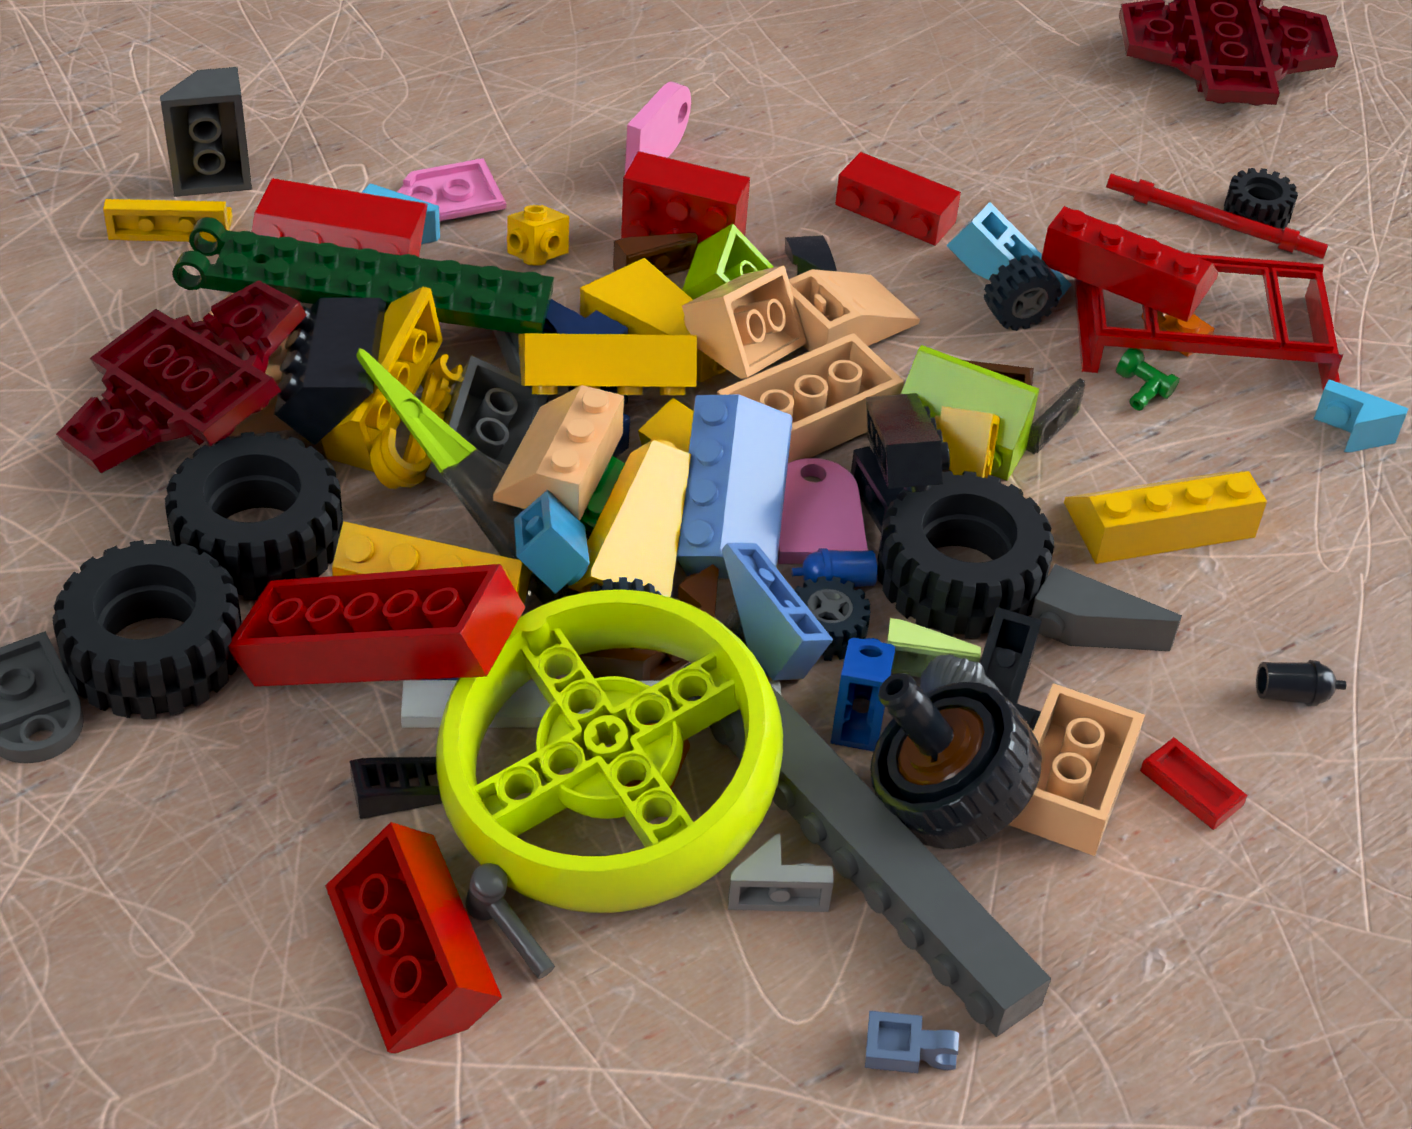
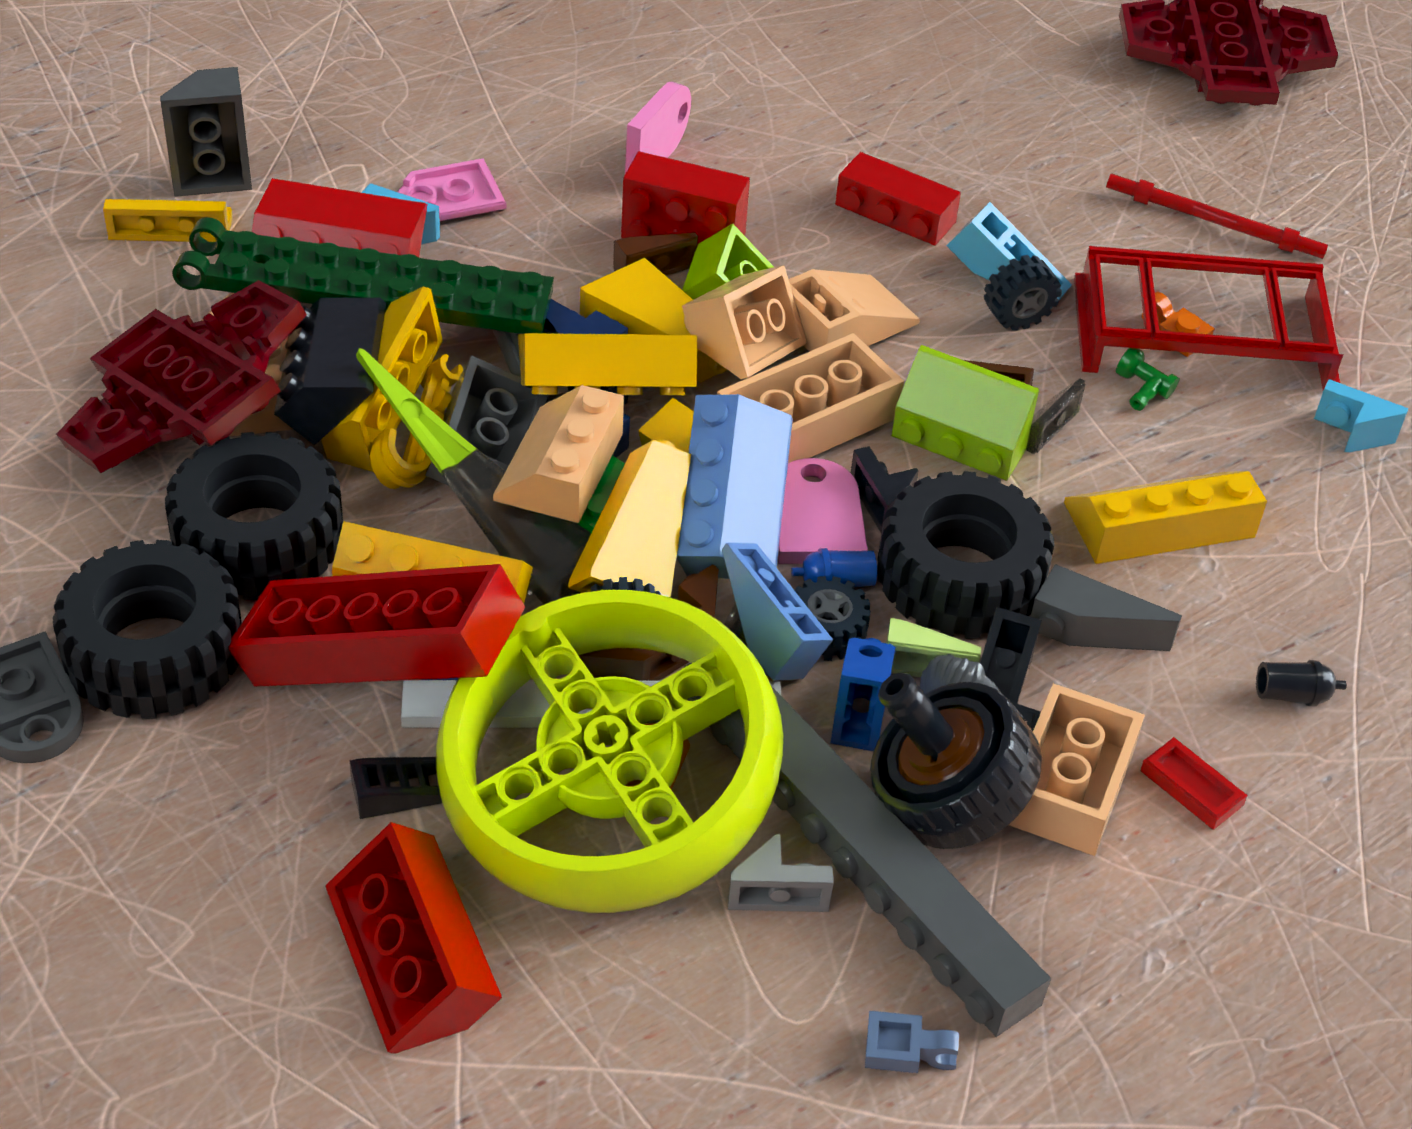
dark grey piece [466,863,555,979] -> none
yellow brick [507,205,569,266] -> none
dark azure brick [514,490,590,593] -> none
black slope [785,235,837,275] -> none
black brick [866,393,950,492] -> none
yellow slope [934,406,1001,478] -> none
red slope [1041,206,1218,322] -> none
black tyre [1224,168,1298,229] -> none

